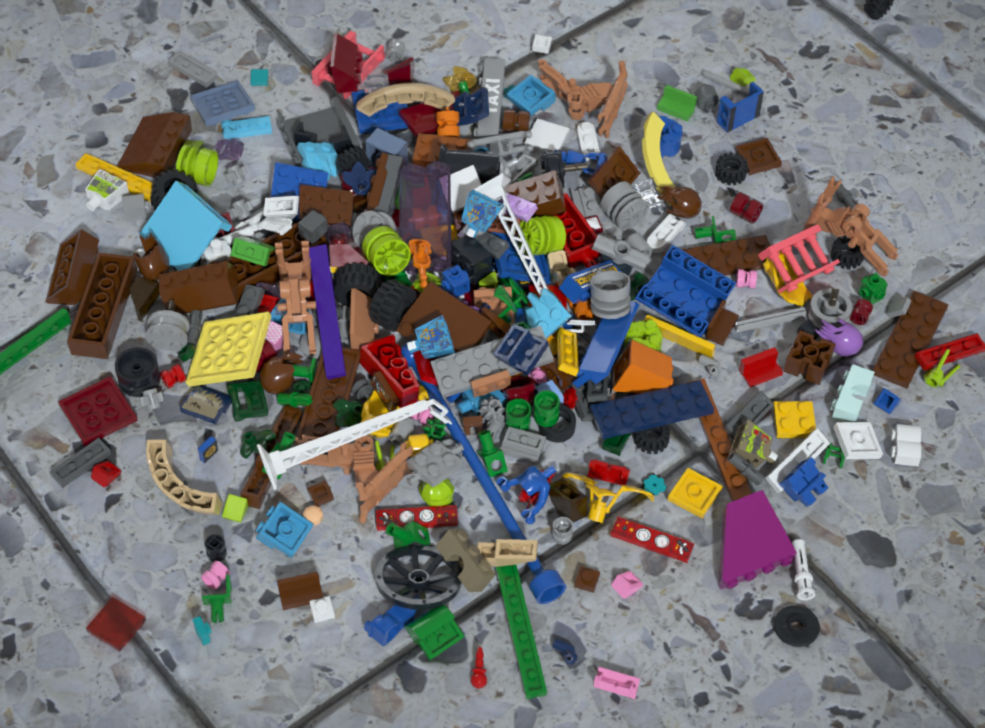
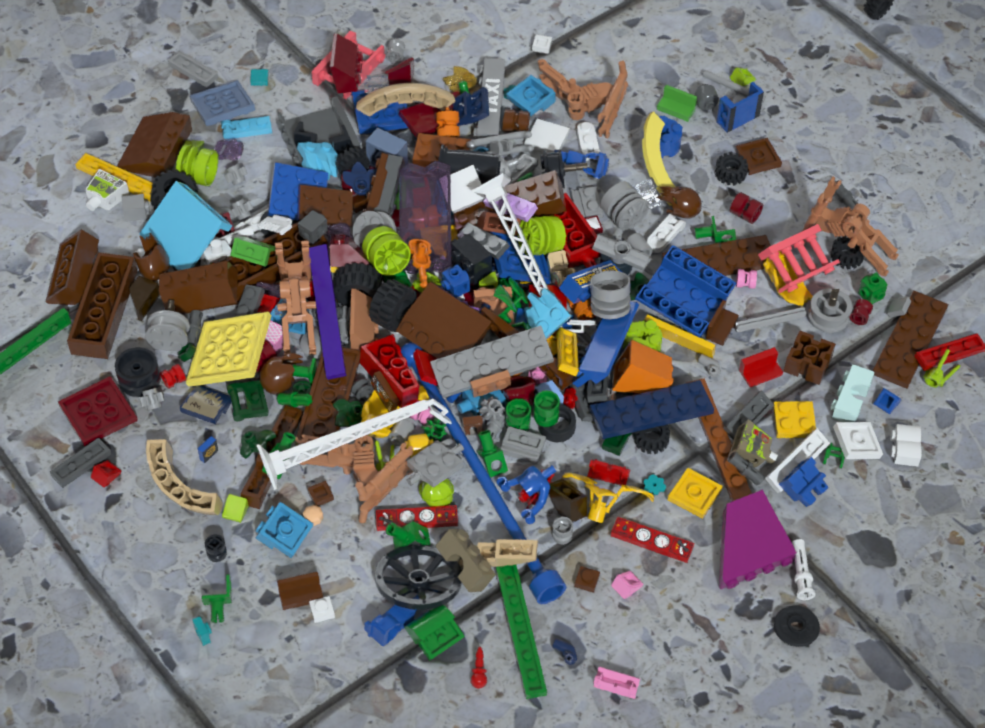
clear red tile [86,597,146,652] -> none
bright pink wheel [201,561,230,590] -> none
white slope [264,196,299,220] -> none
torso [407,315,455,359] -> none
torso [461,189,505,238] -> none
dark blue slope [493,324,549,375] -> none
reddish brown plate [587,146,641,199] -> none
black wheel [797,320,820,340] -> none
medium lavender helmet [815,318,863,357] -> none

